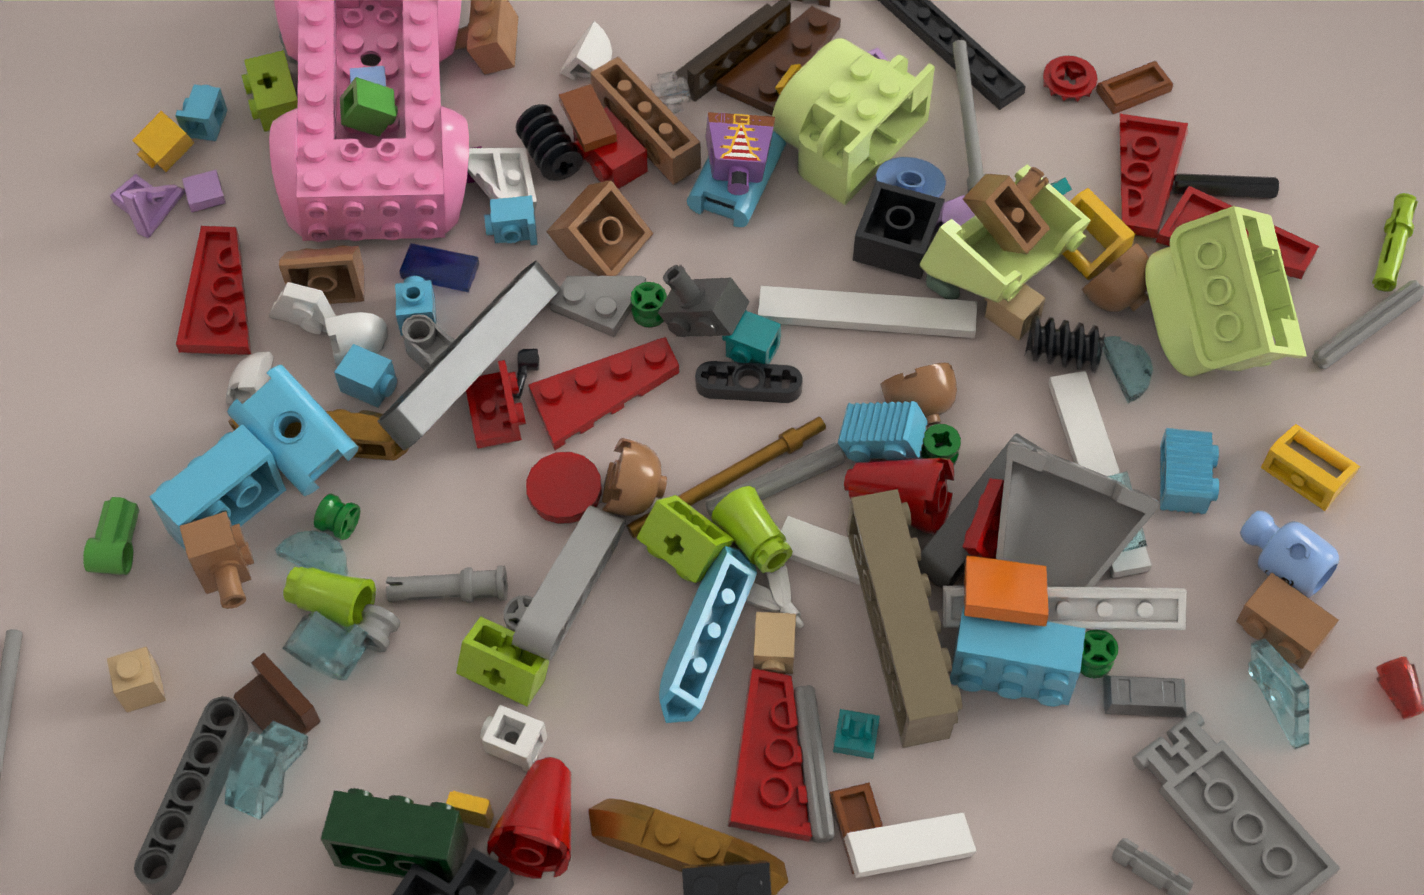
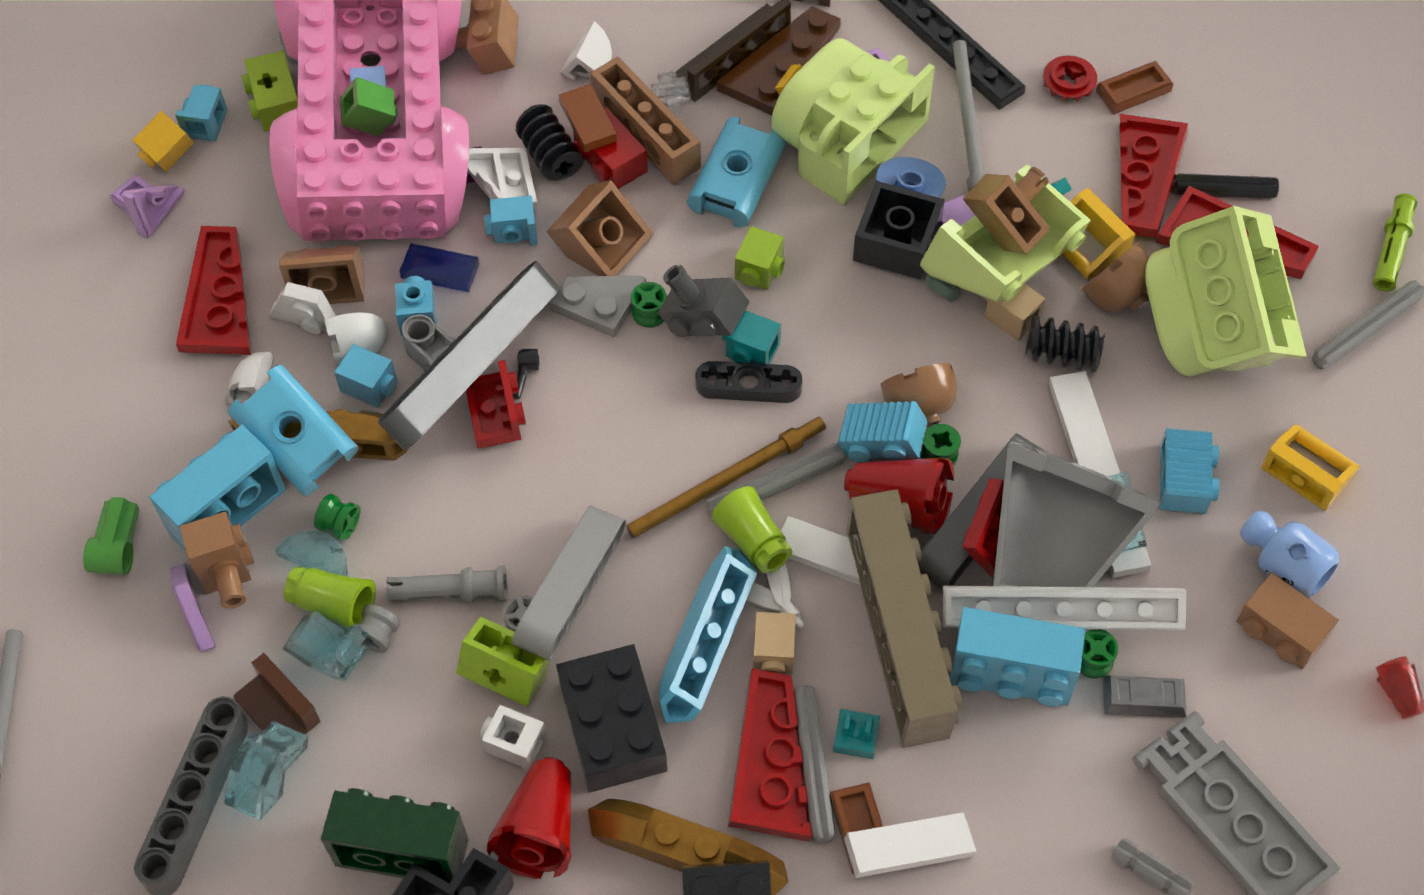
tan brick [106,646,166,713] -> none
lavender tile [182,170,226,212] -> none
yellow tile [446,791,494,829] -> none
red tile [526,451,602,524] -> none
red wing [528,337,680,450] -> none
medium nougat cylinder [602,438,667,516] -> none
lime brick [636,495,734,583] -> none
medium lavender torso [705,112,775,195] -> none
white tile [758,286,977,338] -> none
orange tile [964,555,1049,627] -> none
clear light blue tile [1103,336,1153,403] -> none
clear light blue wing [1248,638,1309,749] -> none
none -> lavender tile [170,563,215,652]
none -> black brick [556,644,668,793]
none -> lime brick [735,226,785,290]

